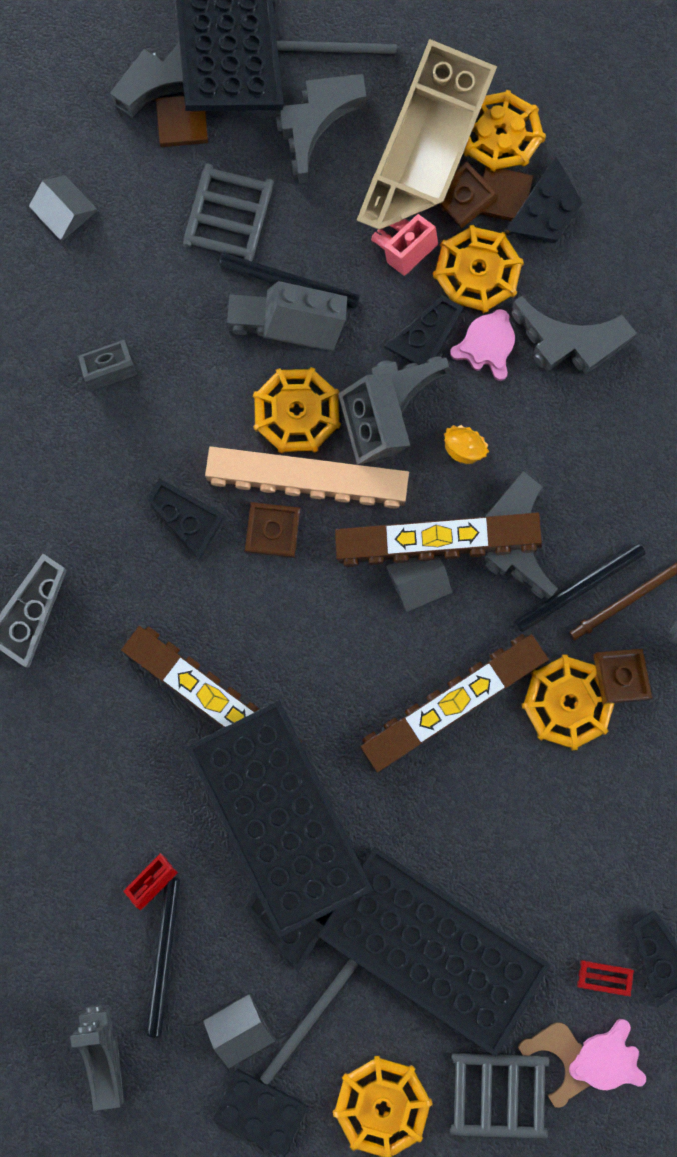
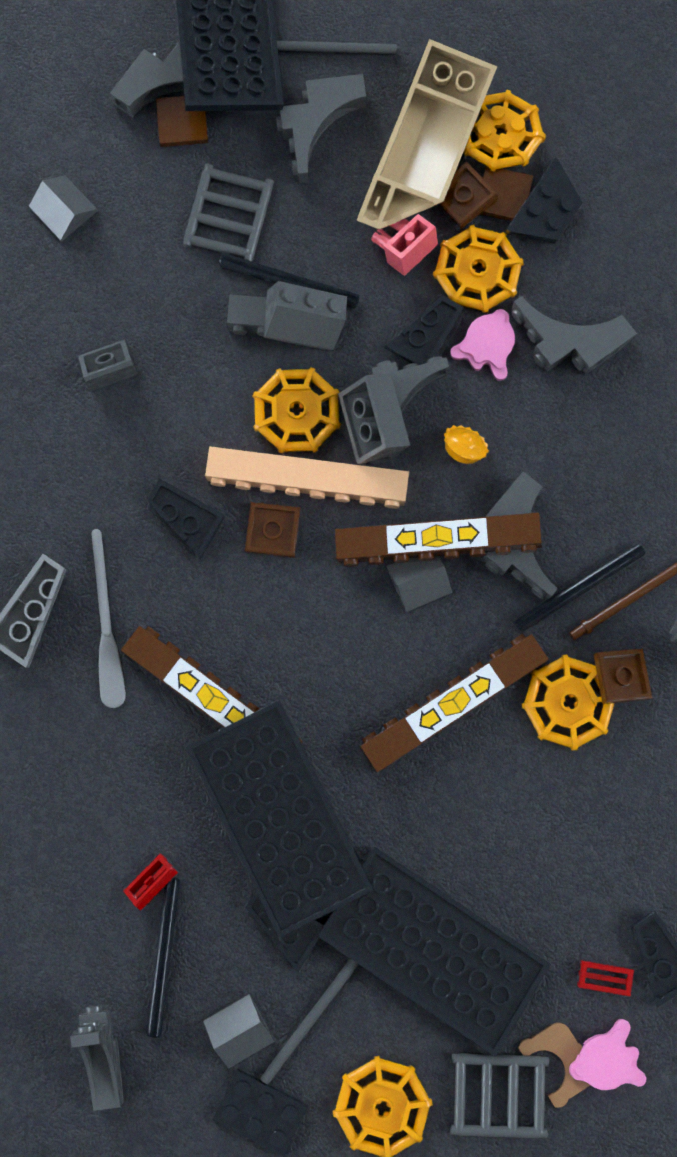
none -> light grey piece [92,529,126,708]

